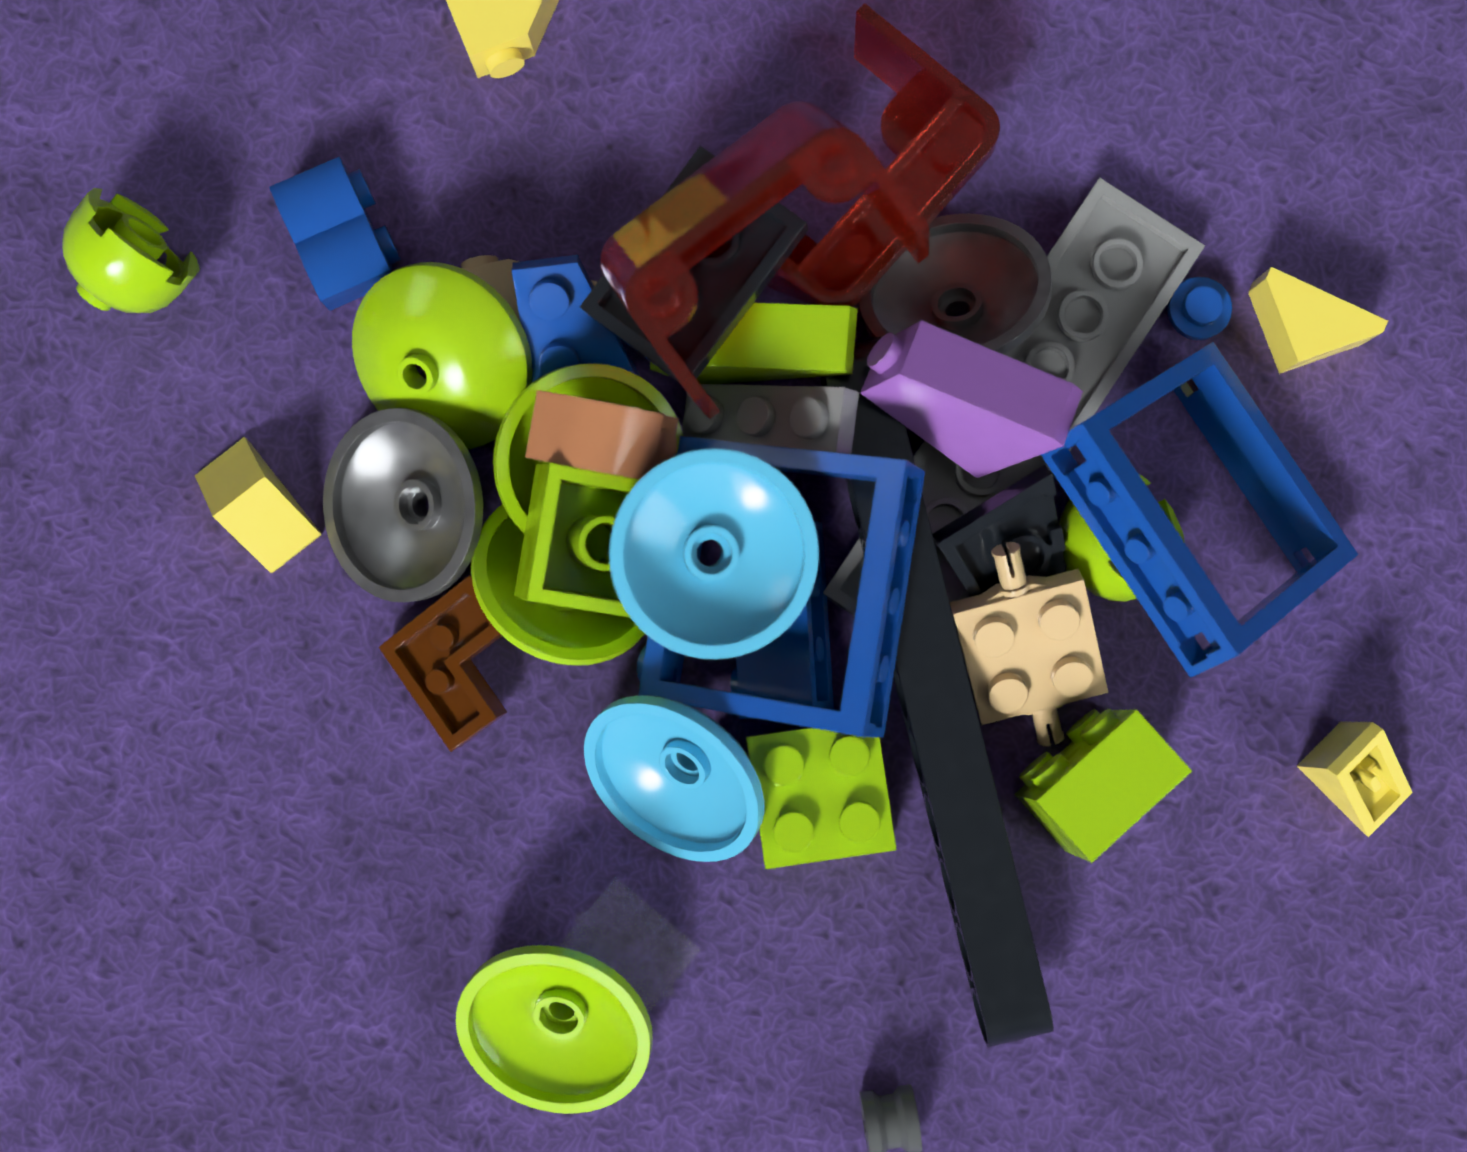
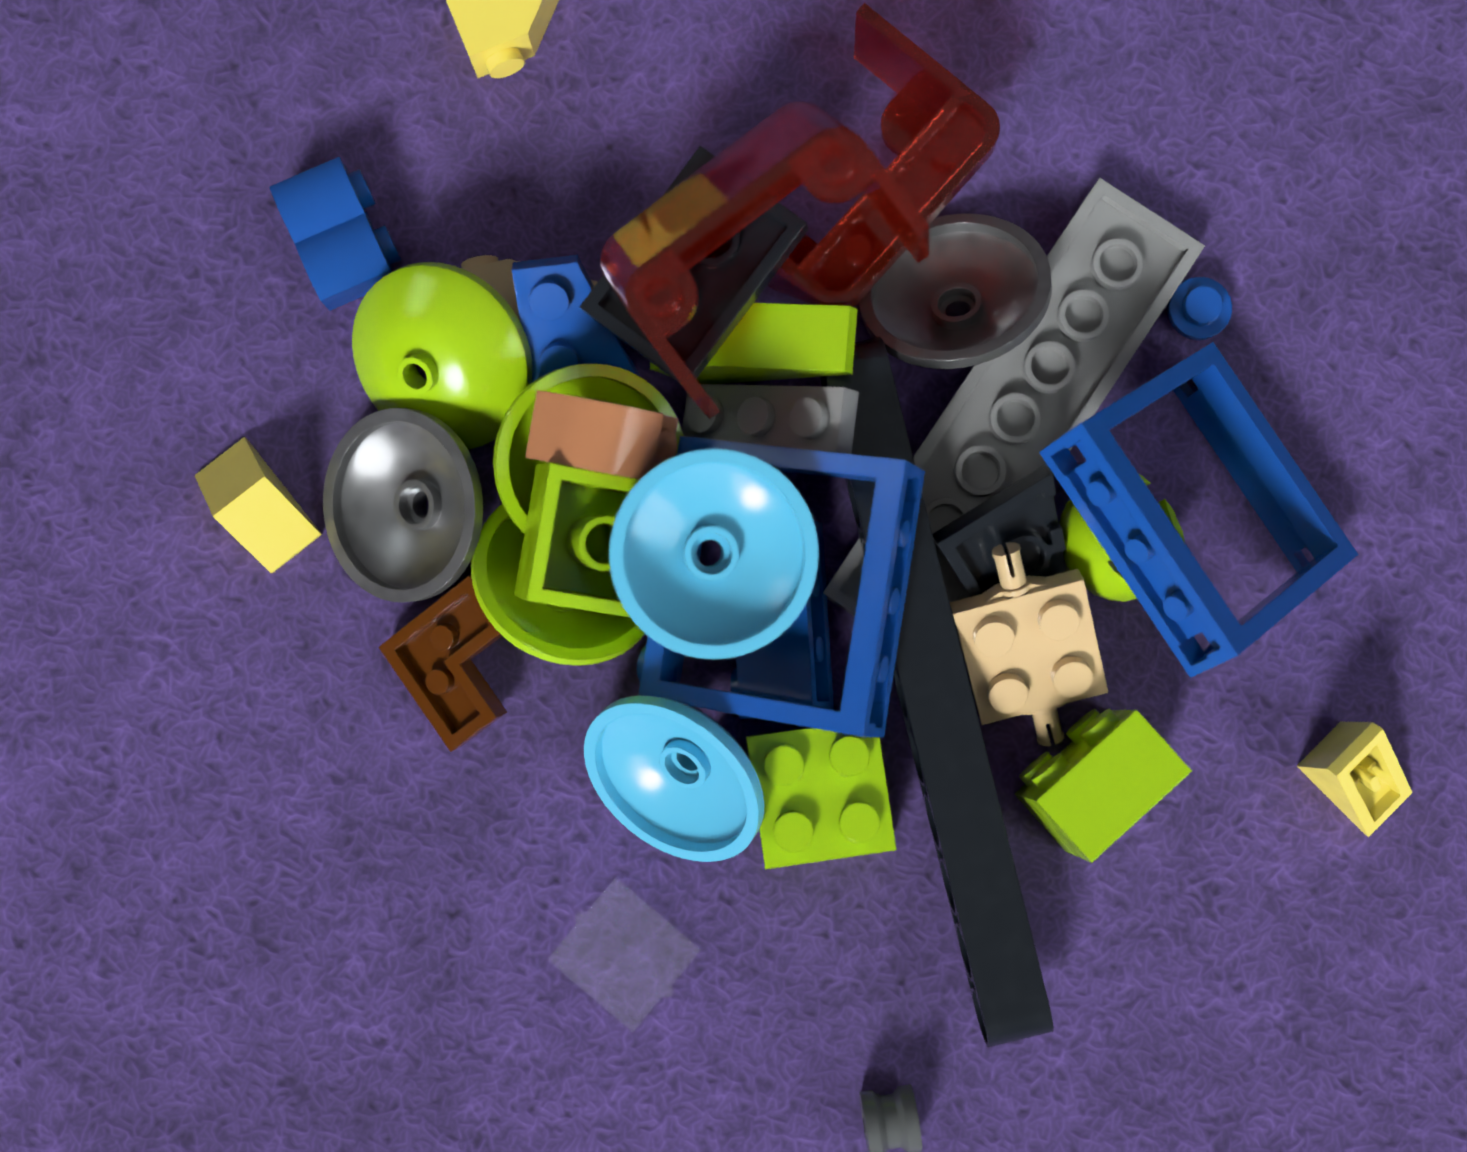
lime cylinder [62,188,200,313] -> none
lime dish [456,945,653,1114] -> none
medium lavender slope [860,320,1083,478] -> none
light yellow slope [1248,267,1388,374] -> none

